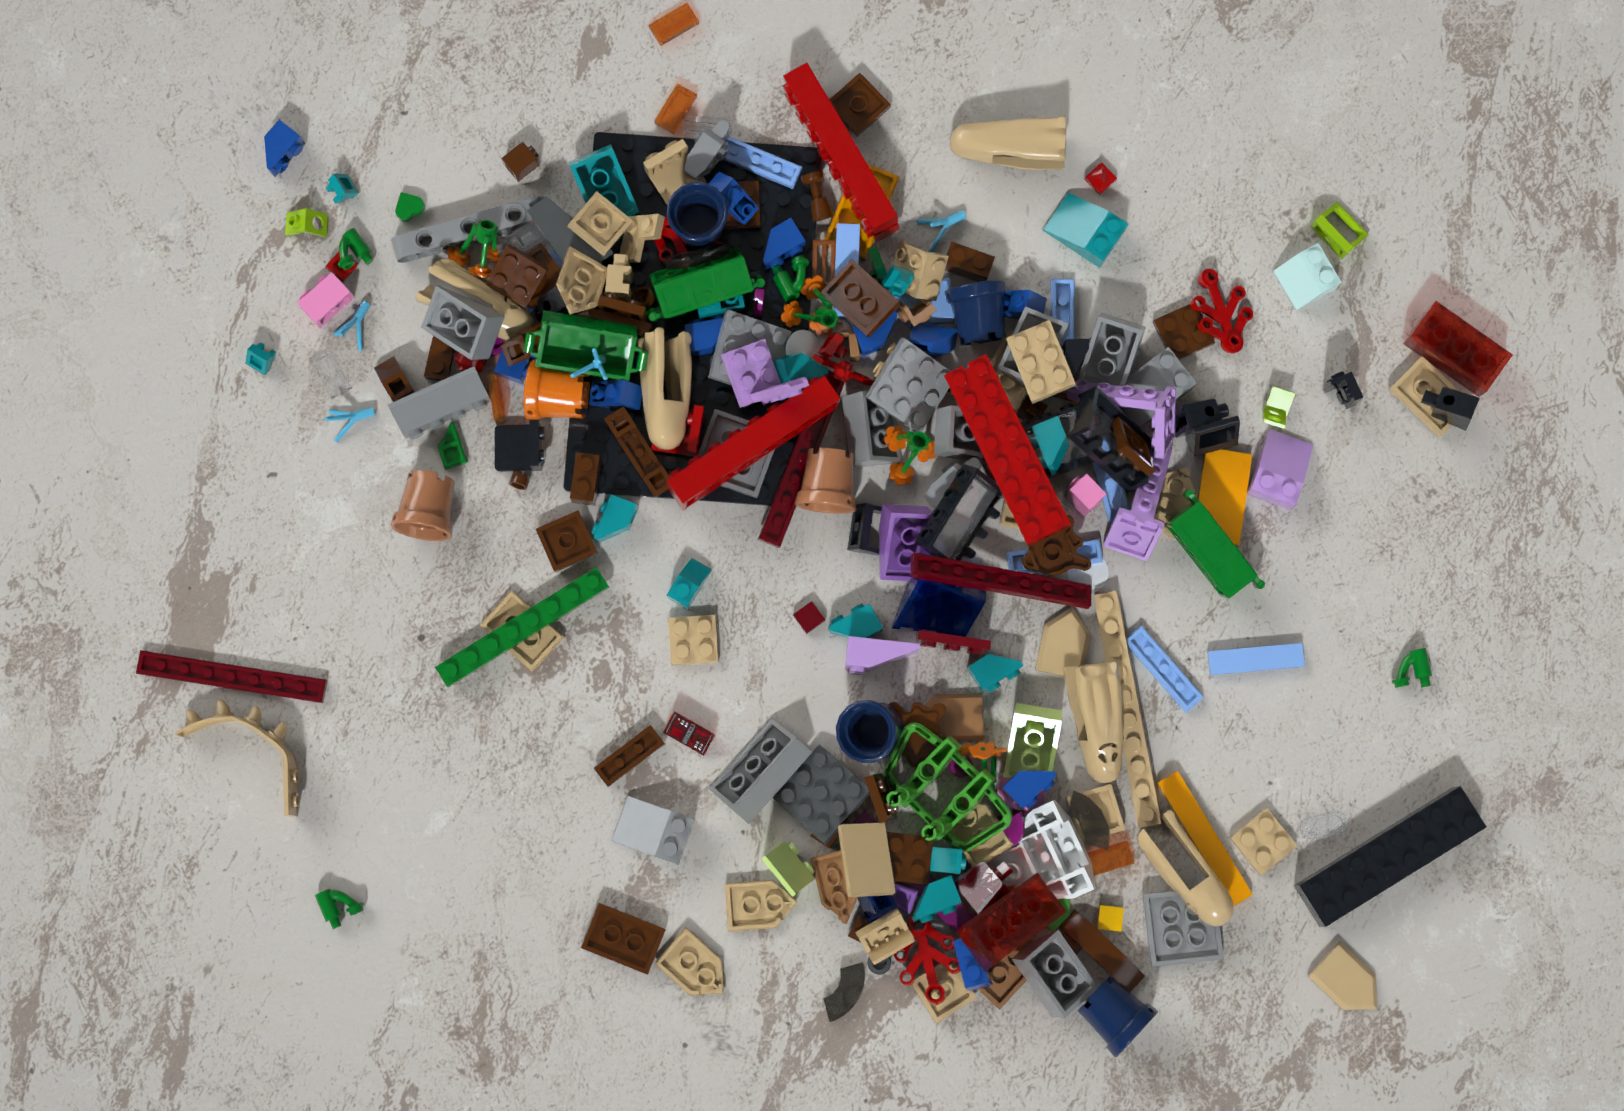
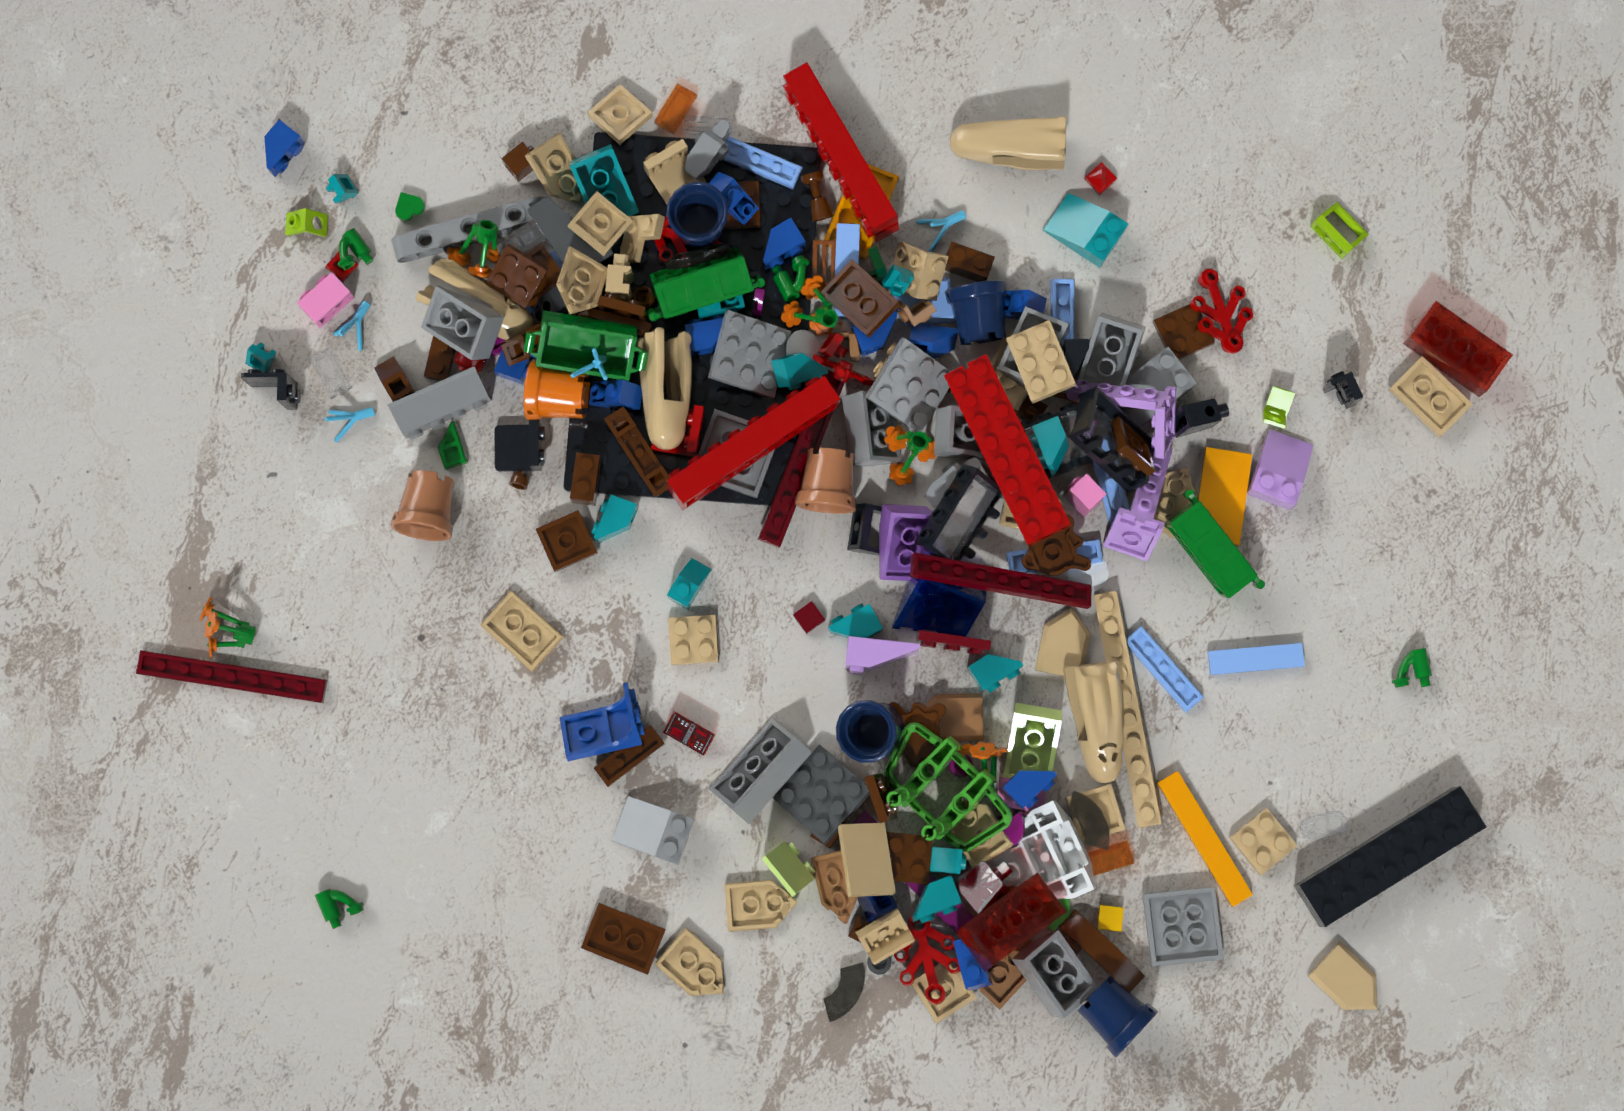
tan piece [175,700,299,817] -> none
green plate [435,567,610,688] -> none
clear orange tile [487,374,506,425] -> none
clear orange tile [648,3,699,46] -> none
lavender bracket [721,339,809,408] -> none
reddish brown plate [829,73,891,137] -> none
medium lavender tile [888,882,919,914] -> none
tan piece [1136,810,1234,927] -> none
black tile [1186,416,1240,457] -> none
light aqua slope [1273,243,1342,311] -> none
black torso [1421,387,1480,431] -> none
none -> plant [200,596,256,658]
none -> black bracket [241,369,301,410]
none -> tan tile [525,133,581,204]
none -> blue bracket [559,682,645,762]
none -> tan plate [587,84,653,145]

